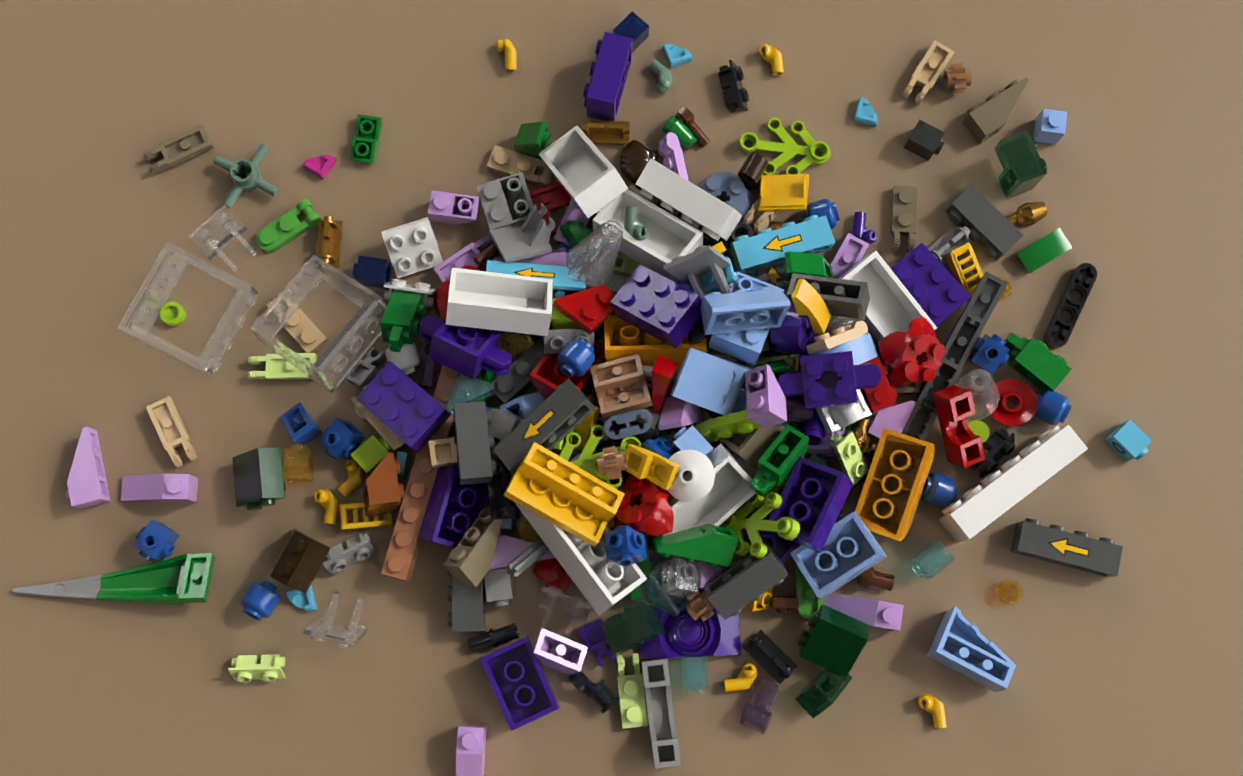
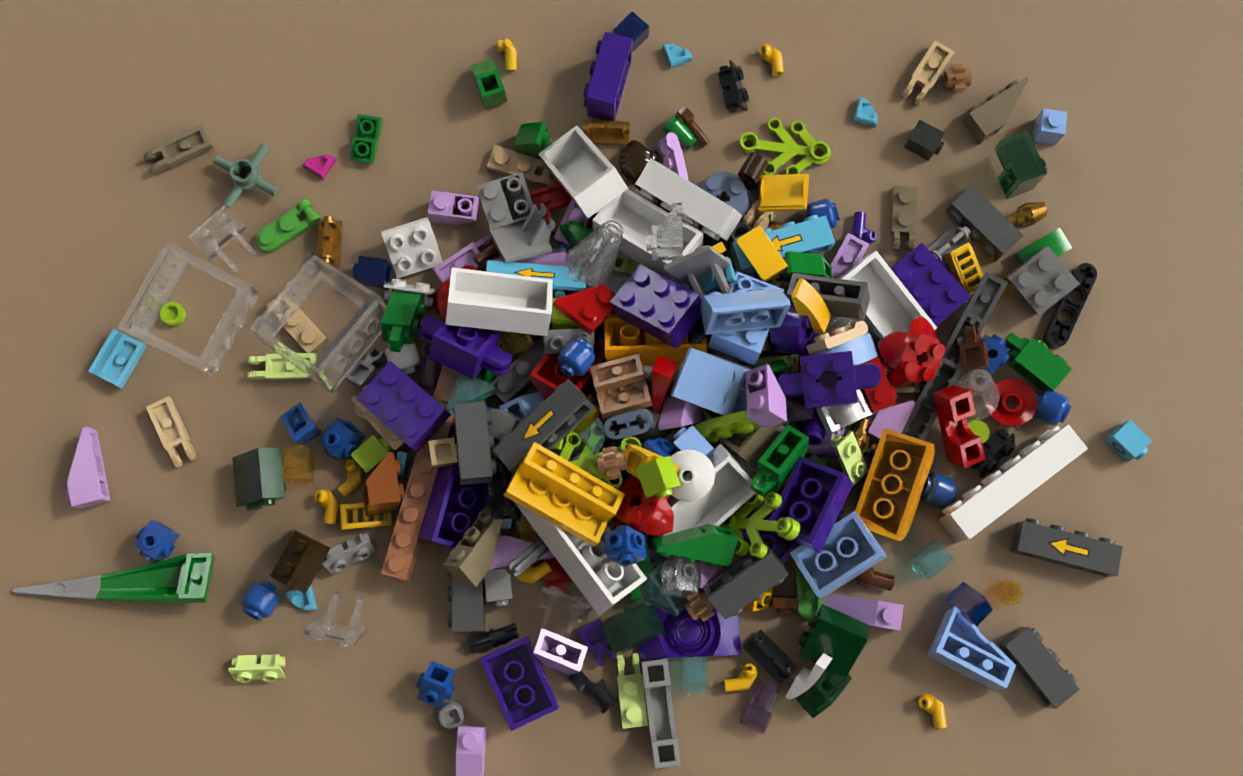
lavender slope [121,474,198,502] -> none
sand green arm [624,206,649,241] -> none
sand green arm [649,59,673,93] -> none
none -> medium azure plate [88,329,147,388]
none -> blue brick [416,661,456,708]
none -> light grey tile [438,701,464,729]
none -> green slope [470,59,507,109]
none -> yellow arm [516,560,552,584]
none -> clear light blue tile [579,418,605,455]
none -> lime brick [636,456,681,499]
none -> clear arch [647,203,683,261]
none -> yellow slope [736,225,788,281]
none -> white slope [786,653,833,700]
none -> clear blue brick [946,582,993,627]
none -> reddish brown plate [959,326,989,371]
none -> dark grey brick [999,627,1080,709]
none -> light grey brick [1006,246,1080,316]

